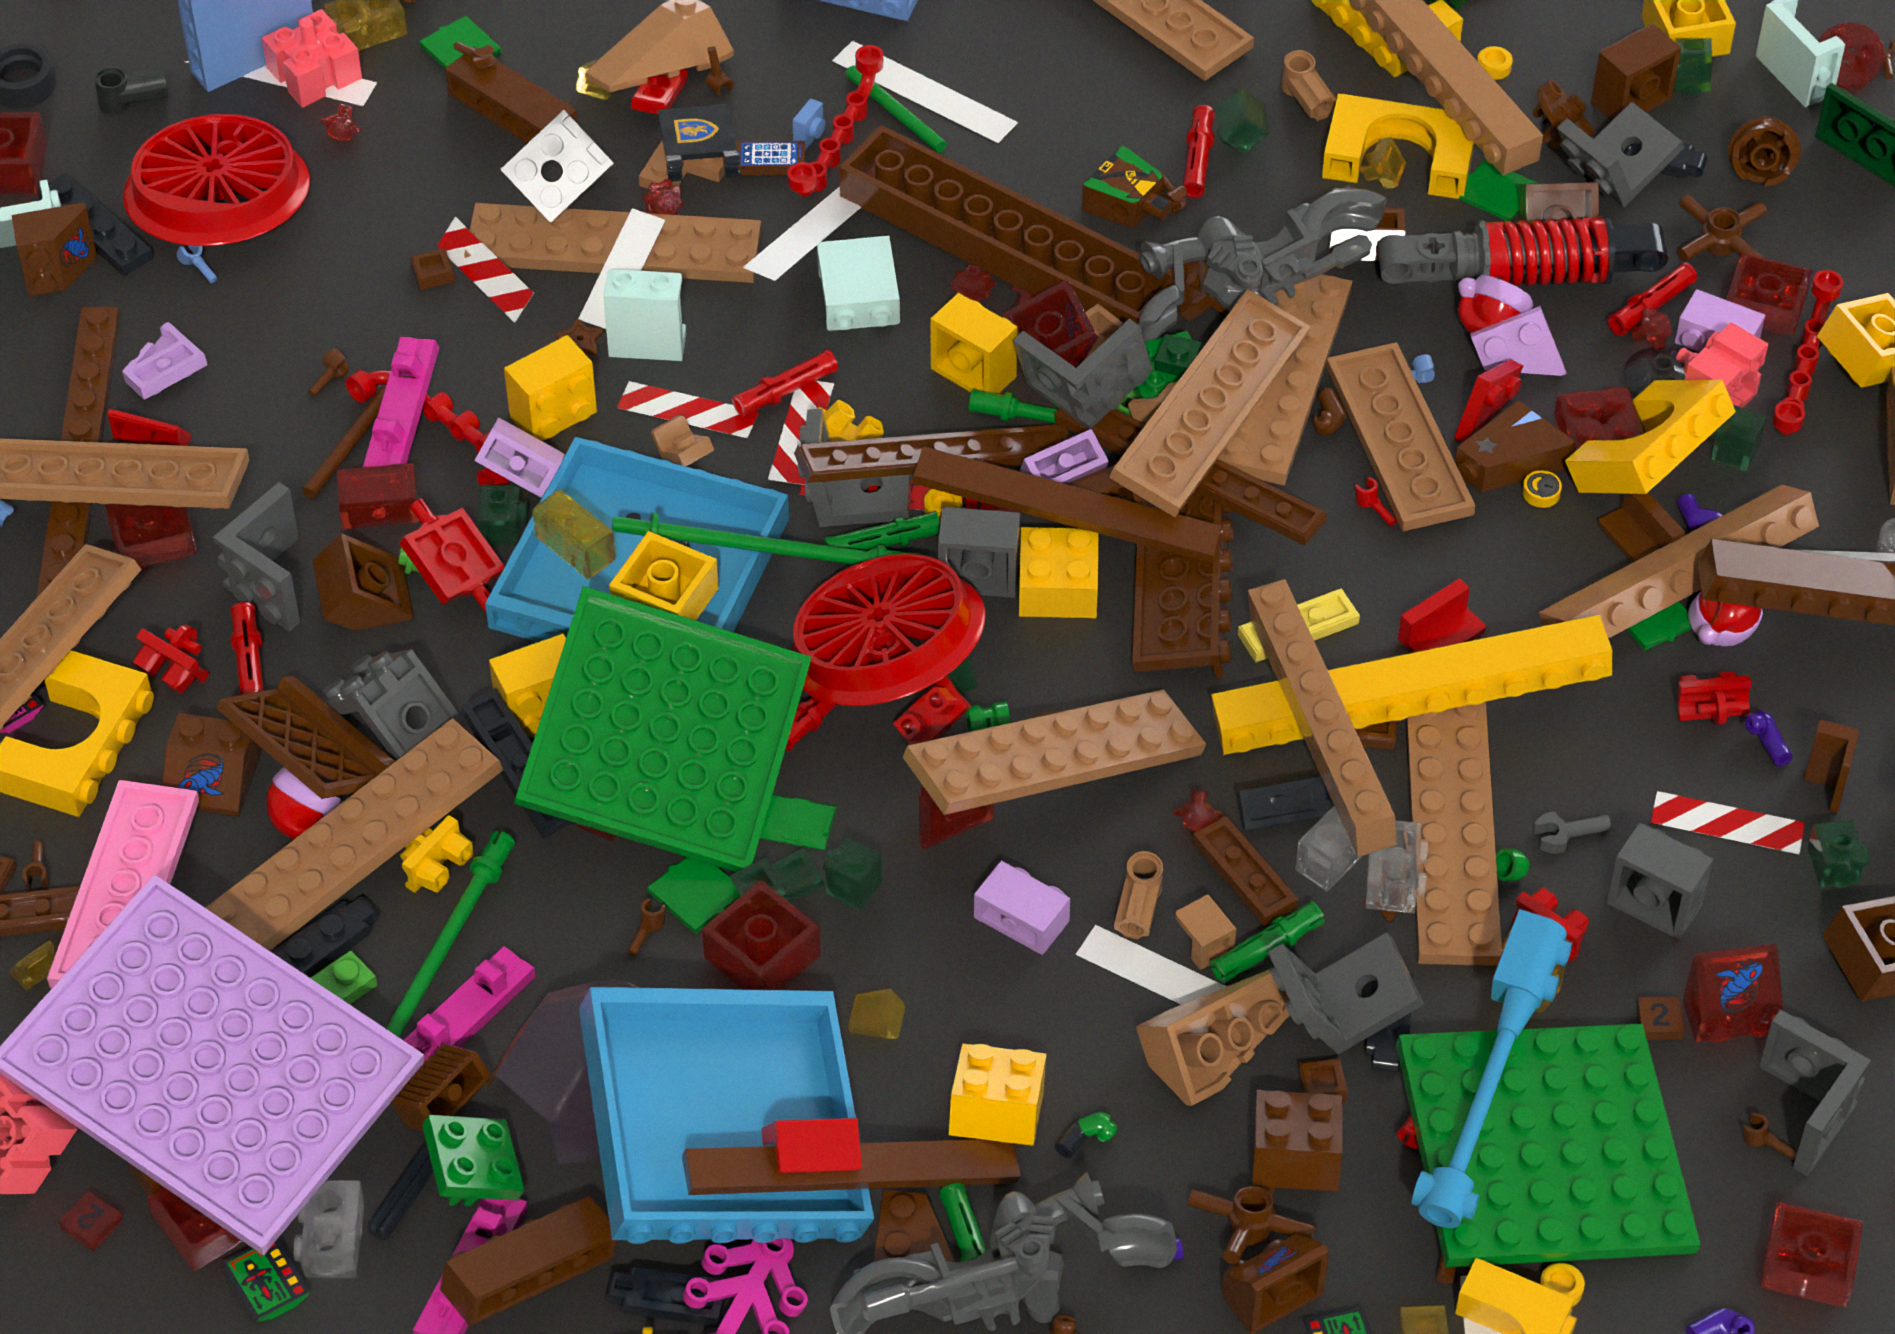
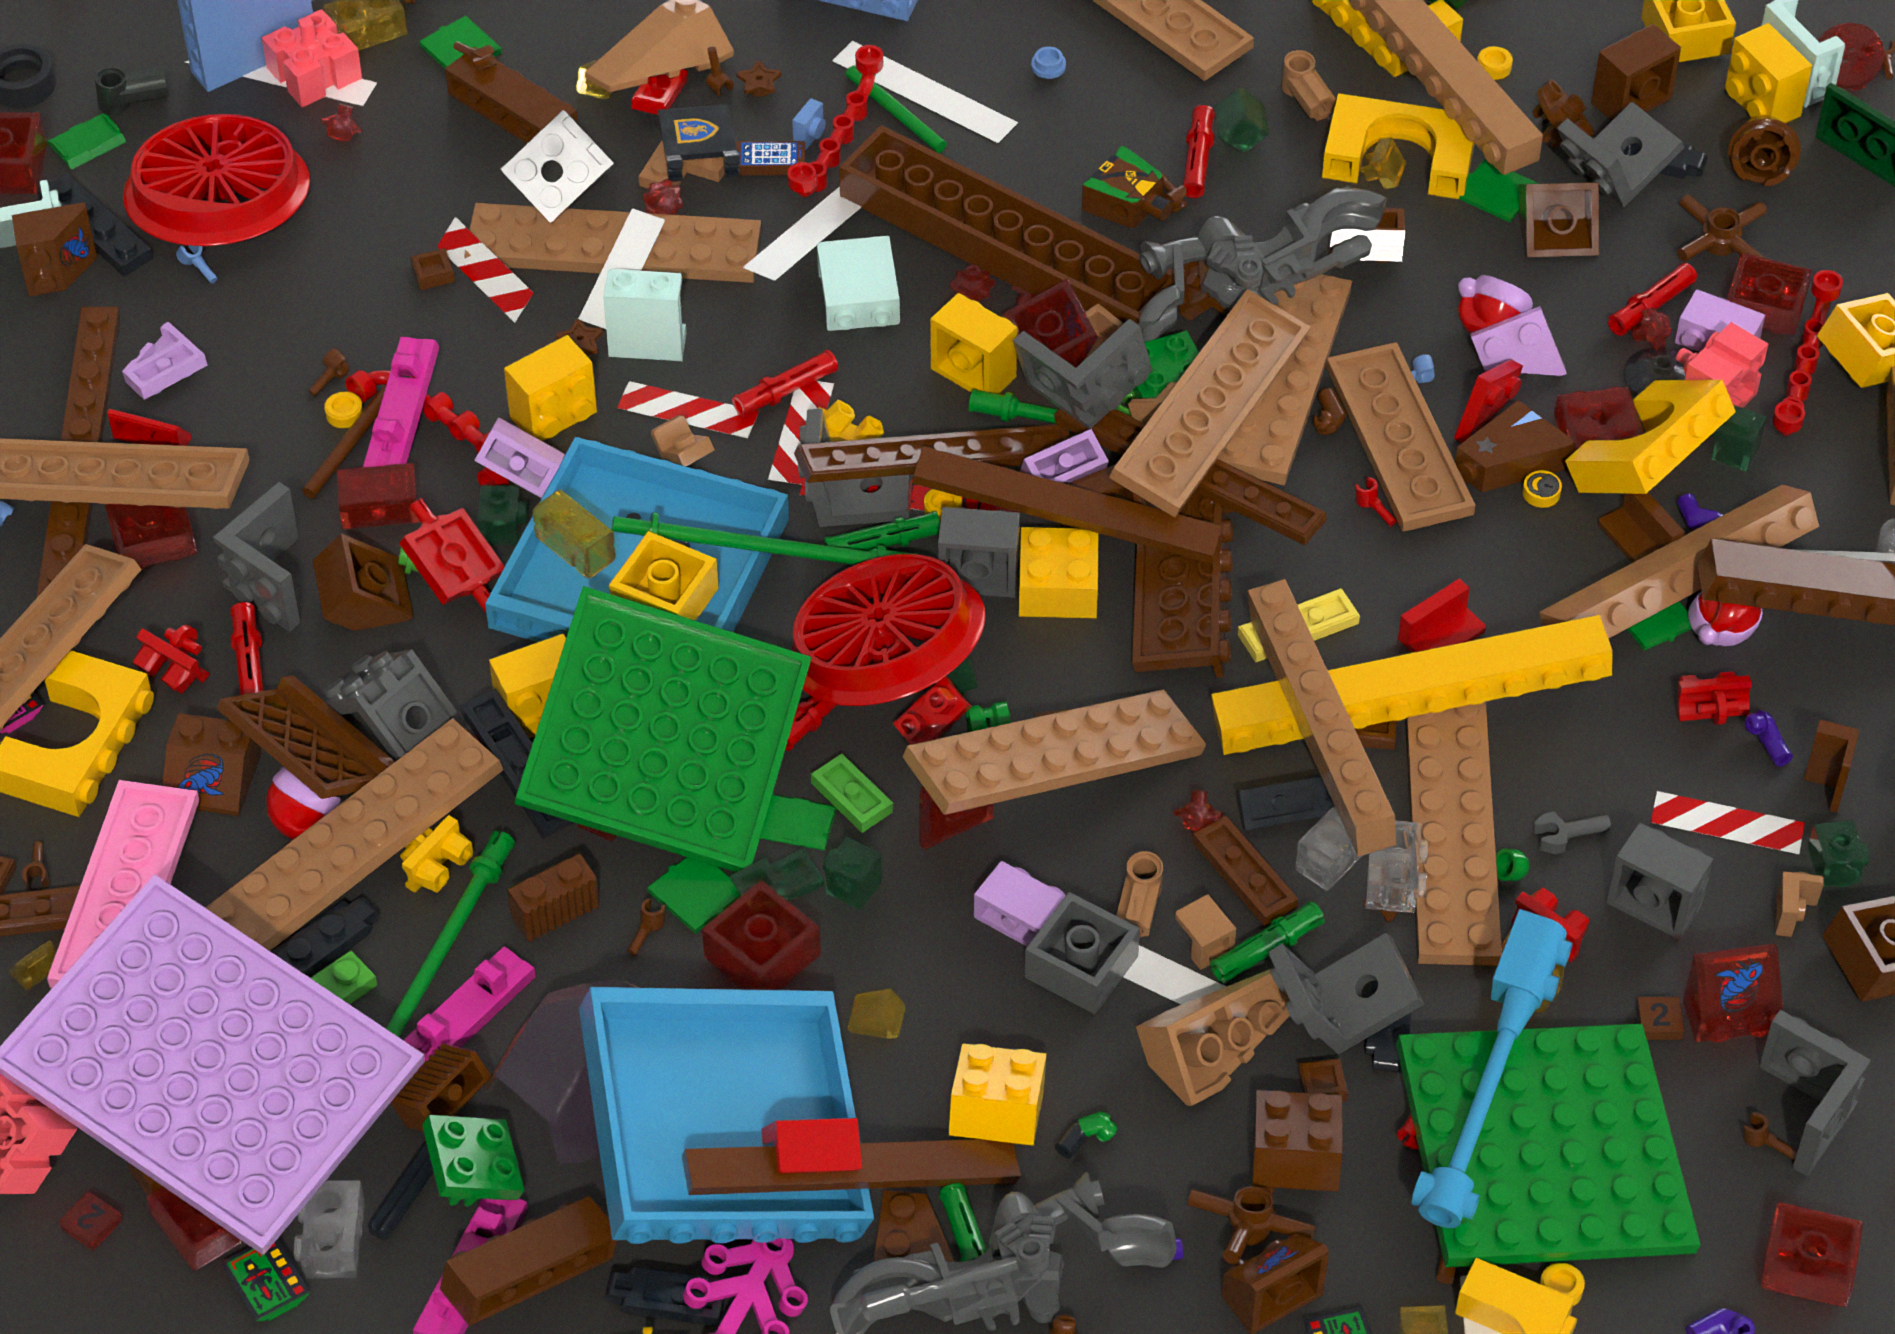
dark green plate [1155,334,1202,377] -> none
piece [1377,215,1669,287] -> none
clear green brick [1675,38,1712,95] -> none
none -> green piece [46,113,126,170]
none -> yellow tile [324,392,363,428]
none -> reddish brown brick [506,853,599,942]
none -> reddish brown plate [736,61,782,97]
none -> bright green plate [811,754,893,833]
none -> dark grey brick [1025,892,1140,1015]
none -> medium blue plate [1031,47,1066,79]
none -> yellow brick [1724,23,1812,123]
none -> medium nougat bracket [1775,871,1823,937]

